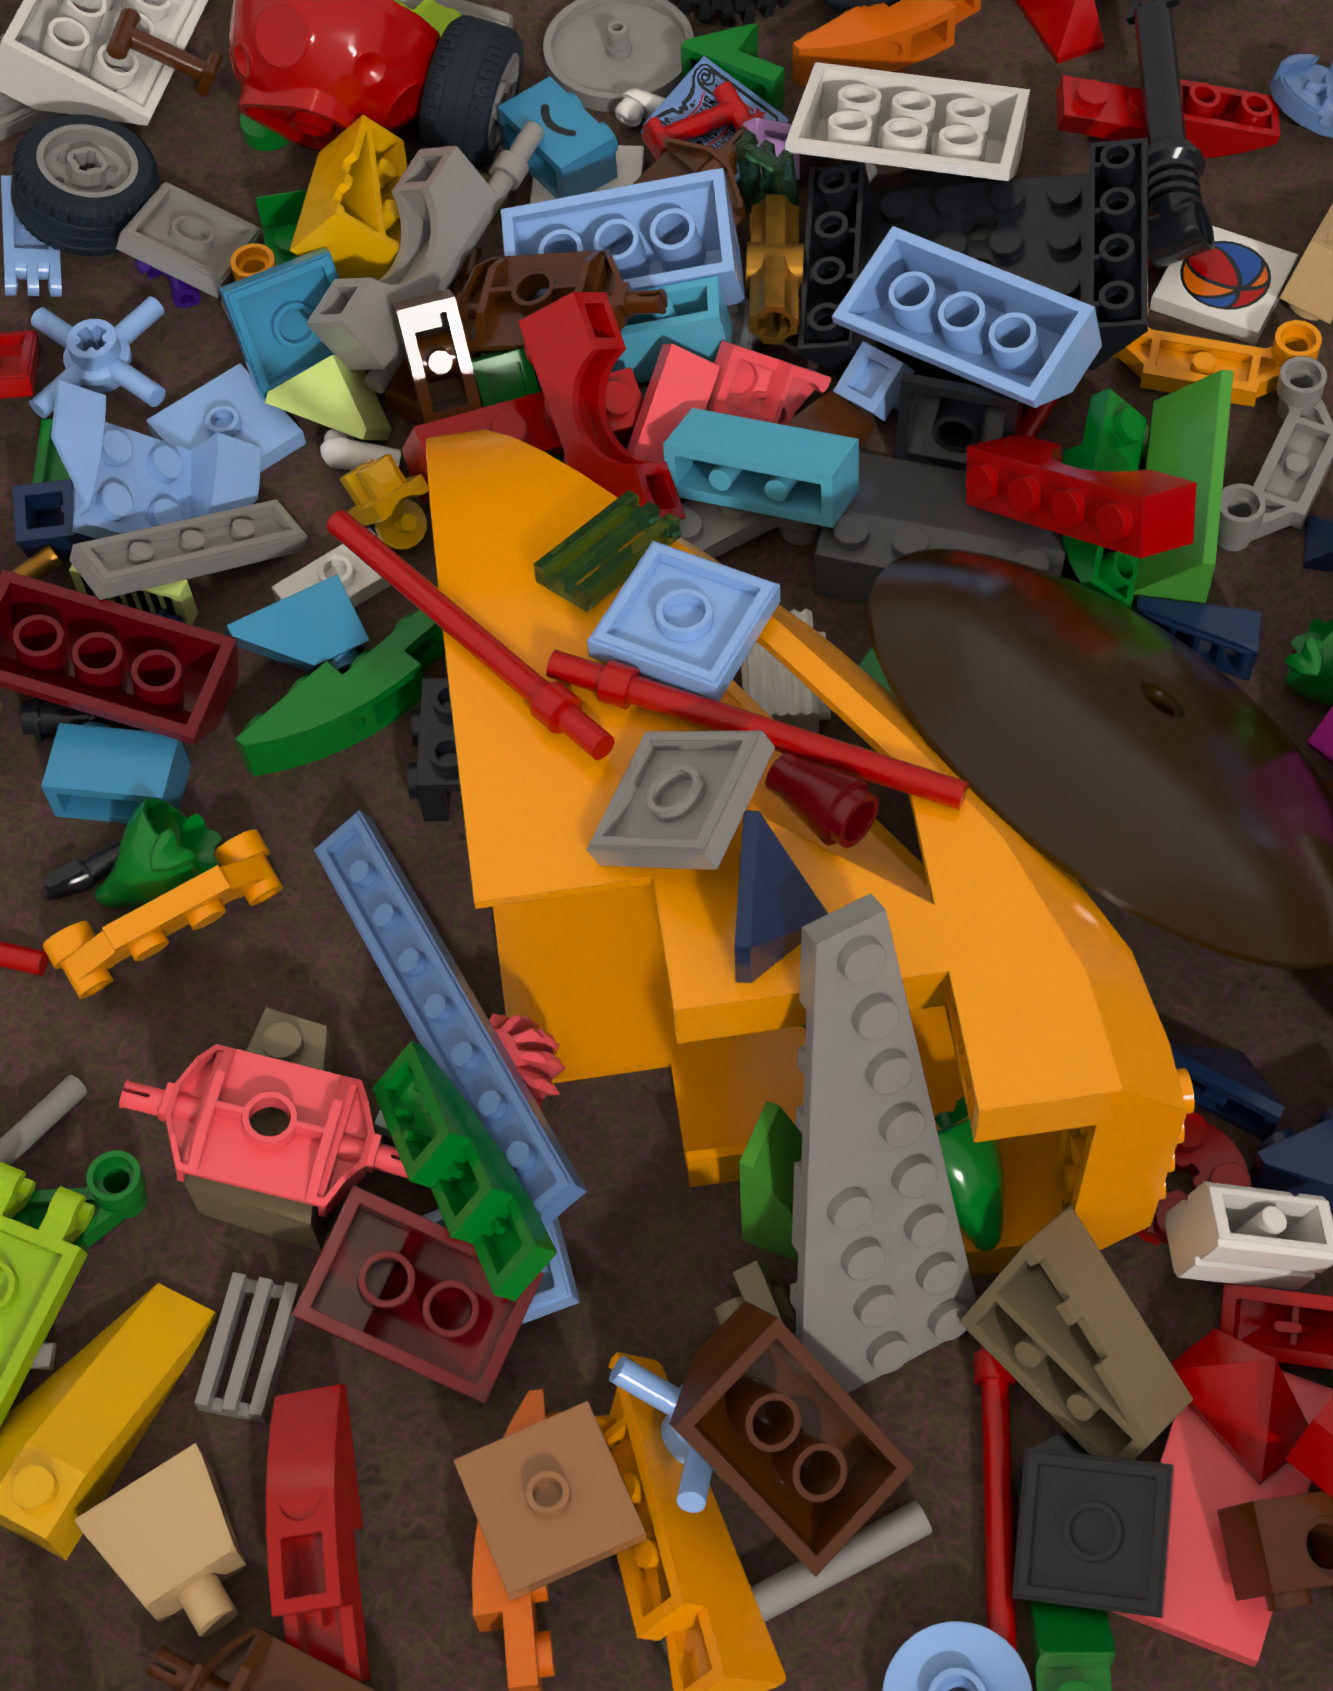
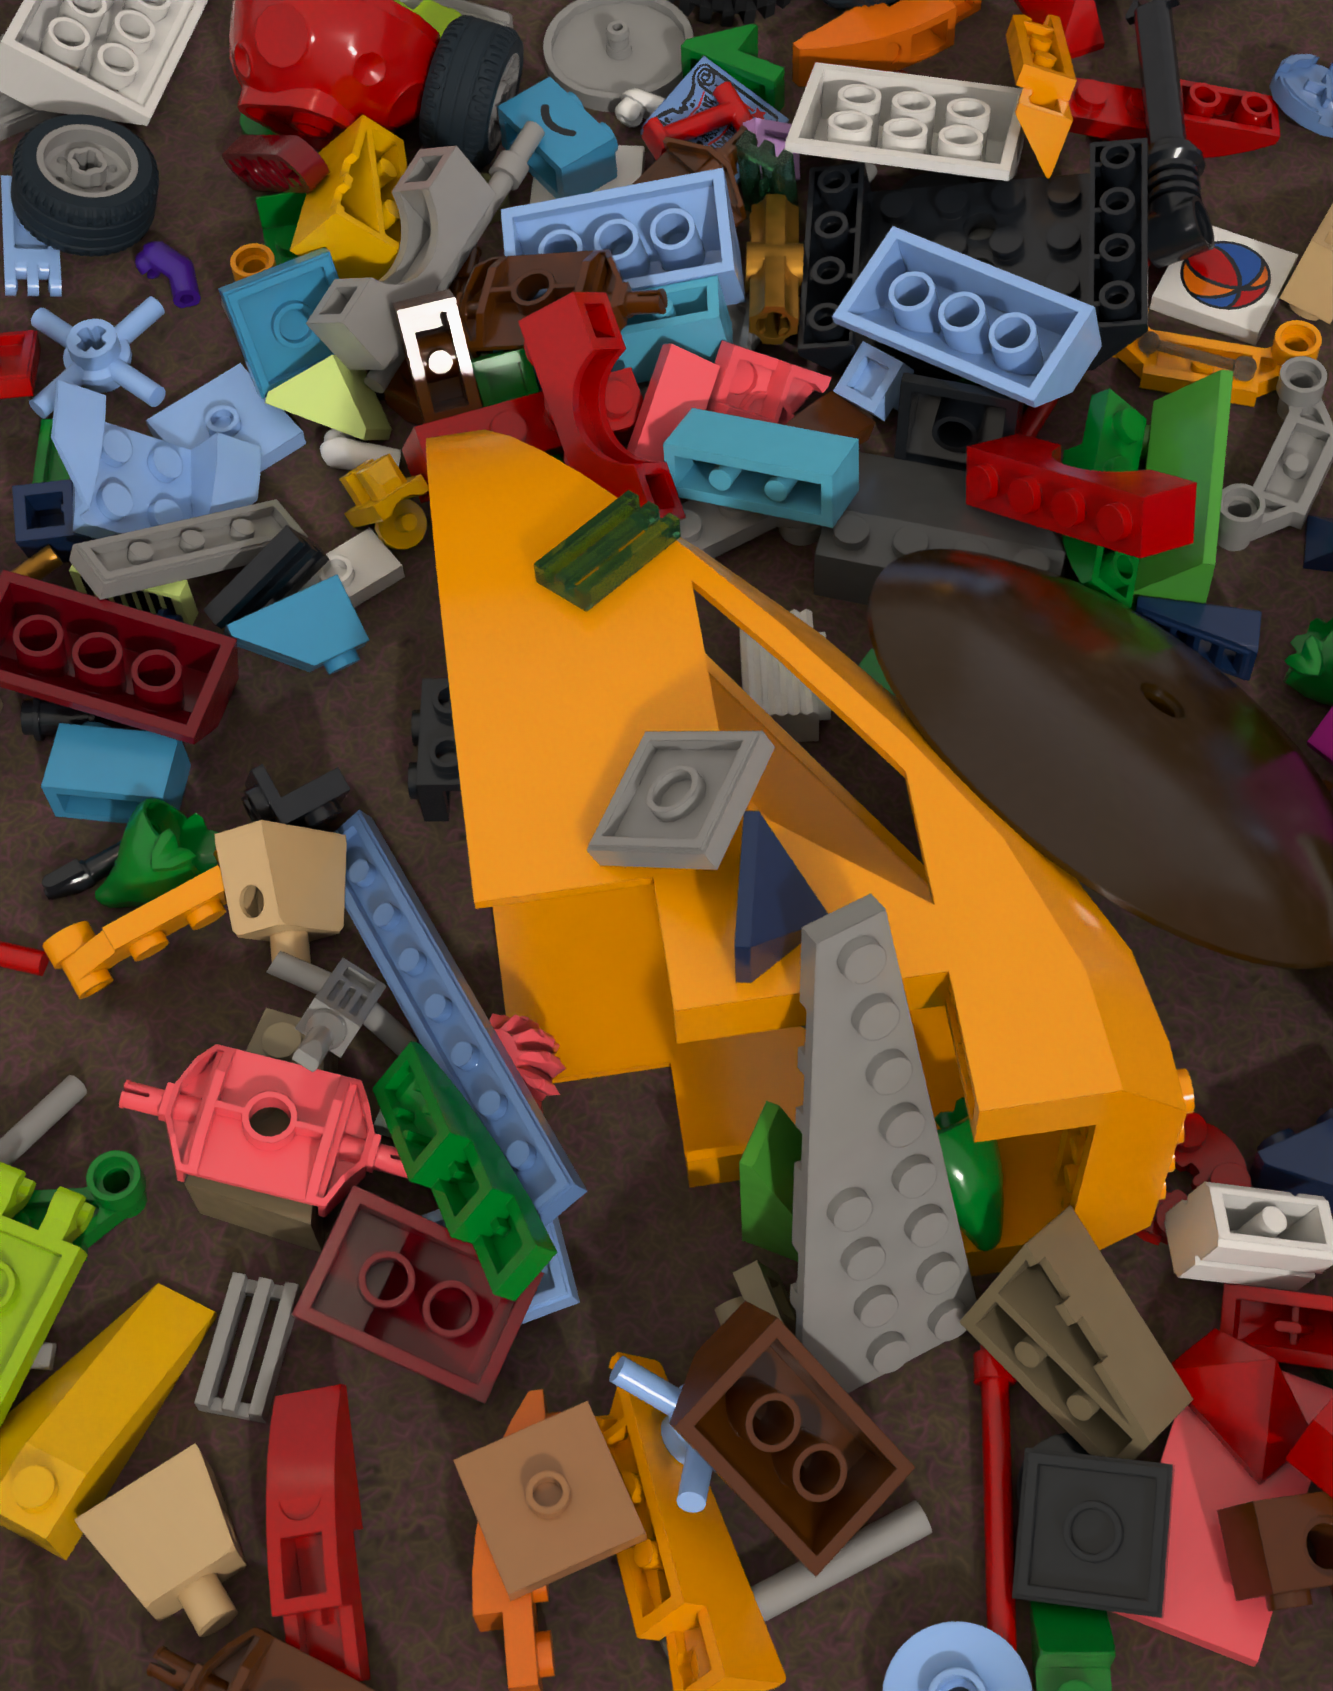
reddish brown piece [106,8,222,96] -> none
light grey plate [116,182,263,298] -> none
green slope [235,610,445,776] -> none
red bar [327,510,615,760] -> none
red bar [546,649,969,810] -> none
light blue plate [587,541,781,702] -> none
dark red cone [765,752,879,848] -> none
dark blue slope [1170,1044,1285,1141] -> none
none -> black tile [203,525,330,629]
none -> tan torso [214,820,347,963]
none -> dark red beam [222,135,330,193]
none -> black bracket [241,764,351,830]
none -> light grey piece [266,951,418,1072]
none -> light orange wedge [1006,14,1077,179]
none -> clear smoke hinge [1138,331,1257,381]

